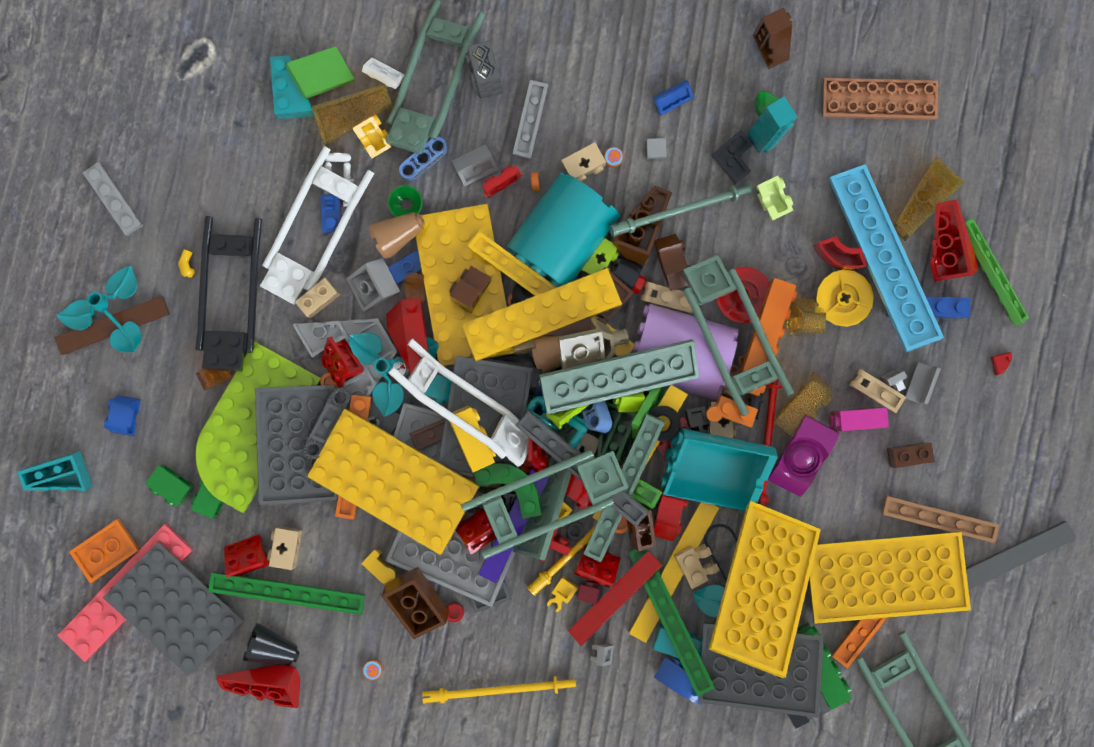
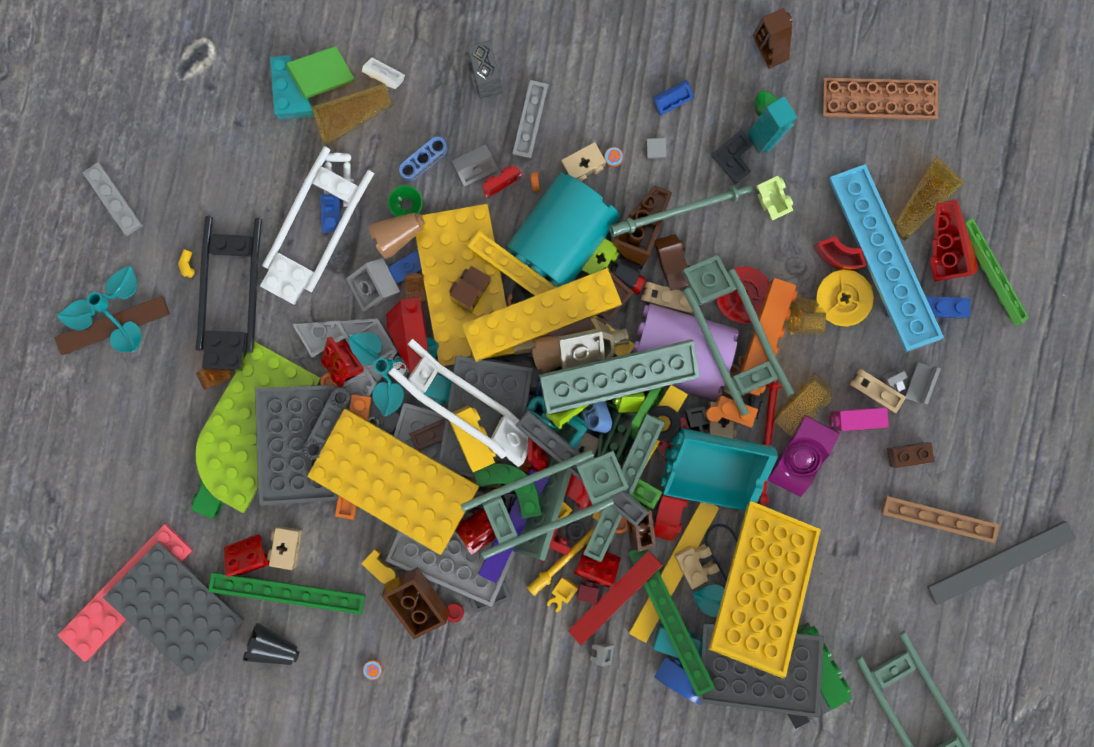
teal wedge [17,450,93,491] -> none
orange plate [69,519,140,584] -> none
blue cylinder [104,395,141,437] -> none
green brick [145,464,195,507] -> none
red wedge [216,665,301,708] -> none
tan brick [295,278,341,318] -> none
yellow cylinder [352,114,391,158] -> none
sand green plate [385,0,485,155] -> none
yellow bar [422,676,576,704] -> none
yellow plate [809,532,971,624] -> none
orange plate [831,617,888,669] -> none
red tile [991,352,1012,375] -> none

